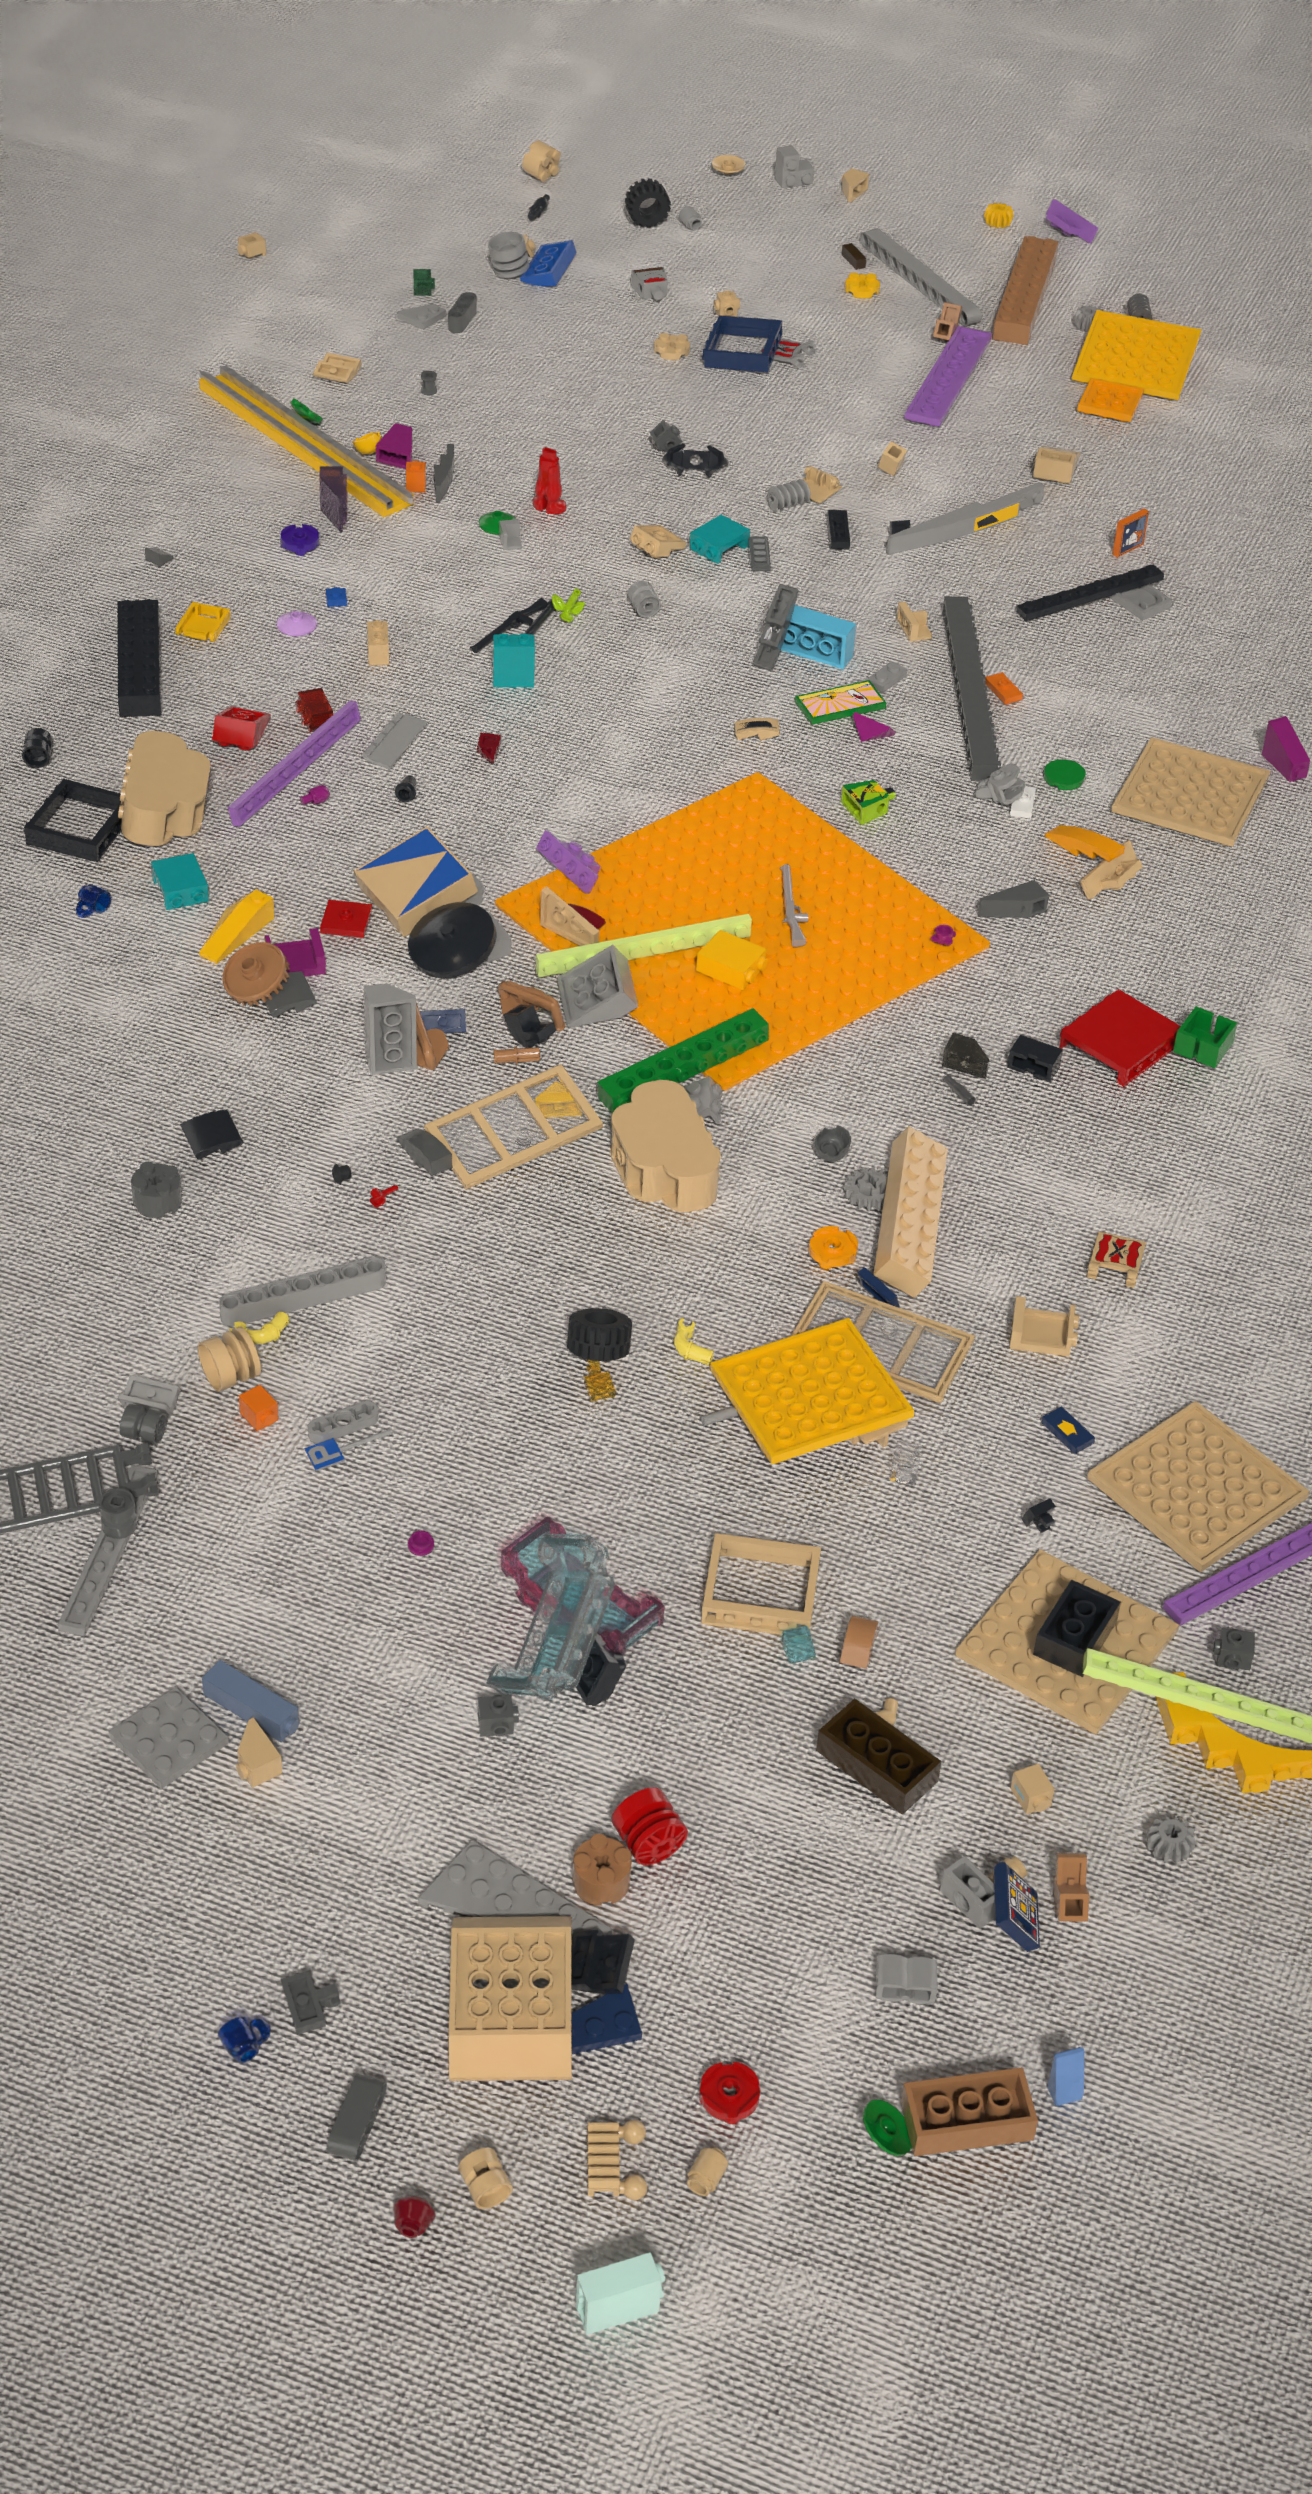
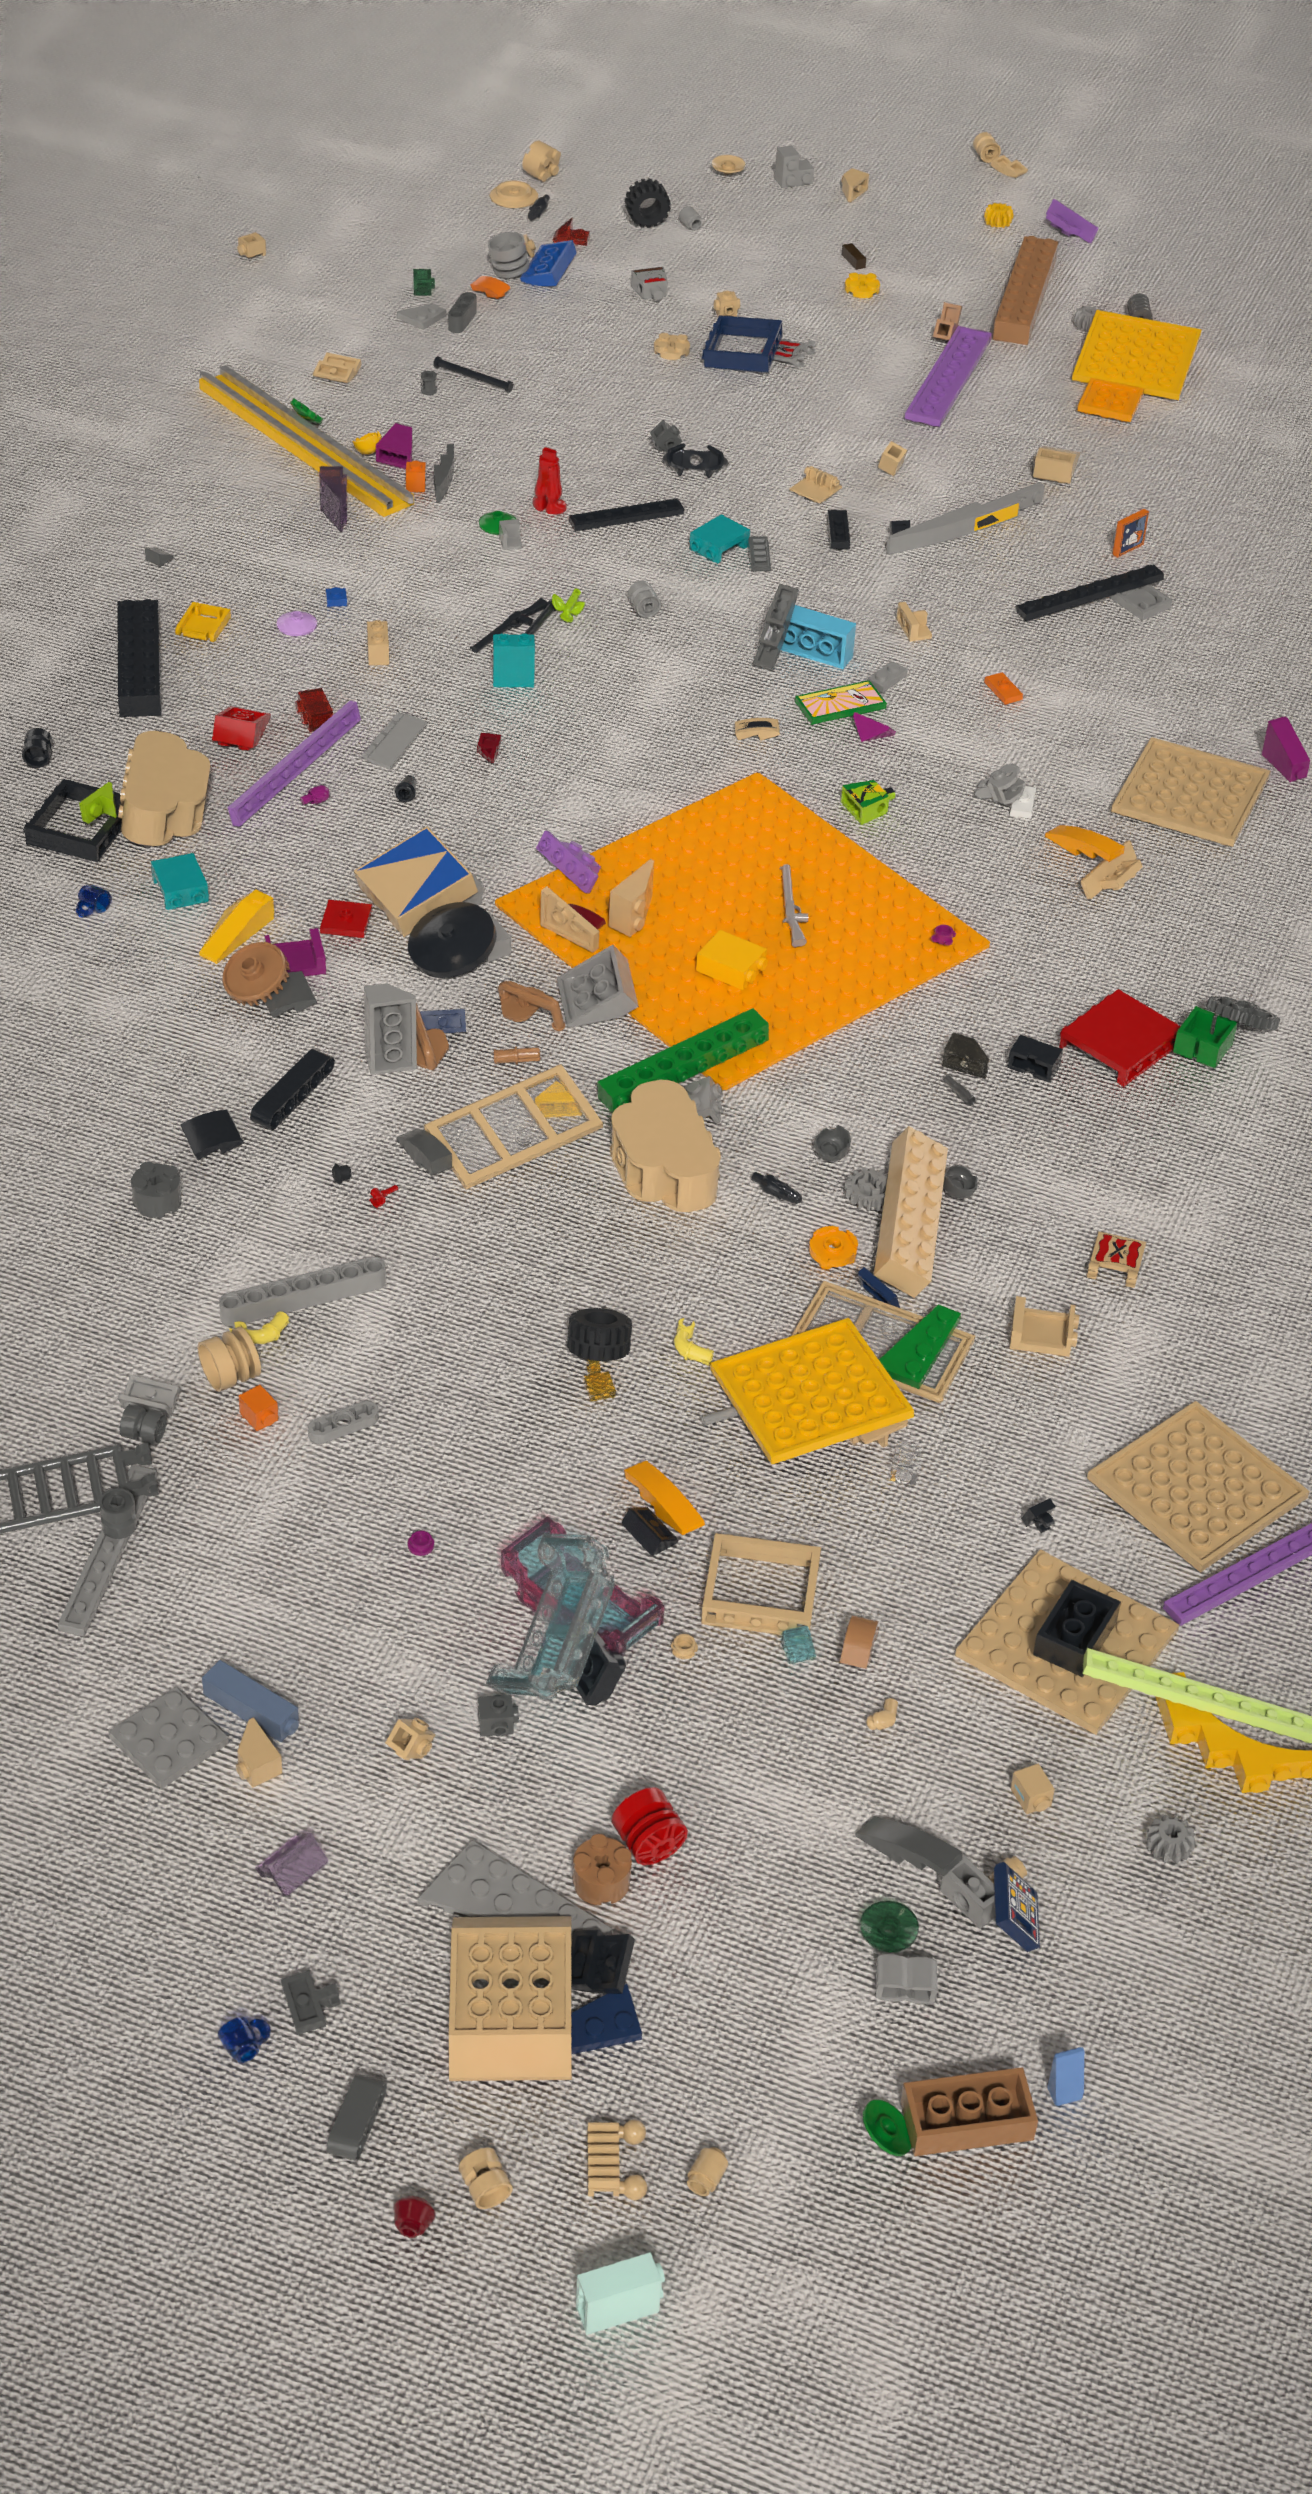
dark purple plate [280,524,320,556] -> none
piece [304,1429,393,1472] -> none
black brick [503,1004,557,1048] -> none
yellowish green plate [536,914,752,978] -> none
tan plate [630,525,687,559] -> none
red plate [699,2062,760,2124] -> none
light grey piece [767,479,811,511] -> none
dark brown brick [816,1698,942,1815] -> none
light grey beam [860,228,982,326] -> none
dark grey brick [942,596,1001,781] -> none
dark grey slope [978,880,1049,918] -> none
dark blue tile [1041,1406,1095,1454] -> none
green tile [1043,759,1086,790] -> none
medium nougat brick [1053,1853,1089,1922] -> none
dark grey brick [1213,1628,1255,1671] -> none
none -> lime slope [79,782,117,824]
none -> black beam [250,1049,335,1130]
none -> clear purple panel [256,1833,328,1896]
none -> tan brick [385,1717,436,1760]
none -> black bar [433,356,514,393]
none -> orange slope [470,276,510,299]
none -> tan piece [489,180,539,208]
none -> clear red slope [553,217,590,246]
none -> black tile [569,498,684,532]
none -> tan slope [609,859,654,937]
none -> black slope [622,1507,679,1556]
none -> light orange slope [624,1460,705,1535]
none -> tan plate [671,1634,698,1659]
none -> black piece [751,1172,802,1204]
none -> dark grey slope [856,1816,962,1876]
none -> clear green dish [860,1901,919,1952]
none -> green wing [879,1304,961,1389]
none -> dark grey hair [943,1165,979,1199]
none -> tan wheel [973,132,1001,163]
none -> tan slope [991,155,1028,178]
none -> dark grey gear [1206,996,1280,1030]

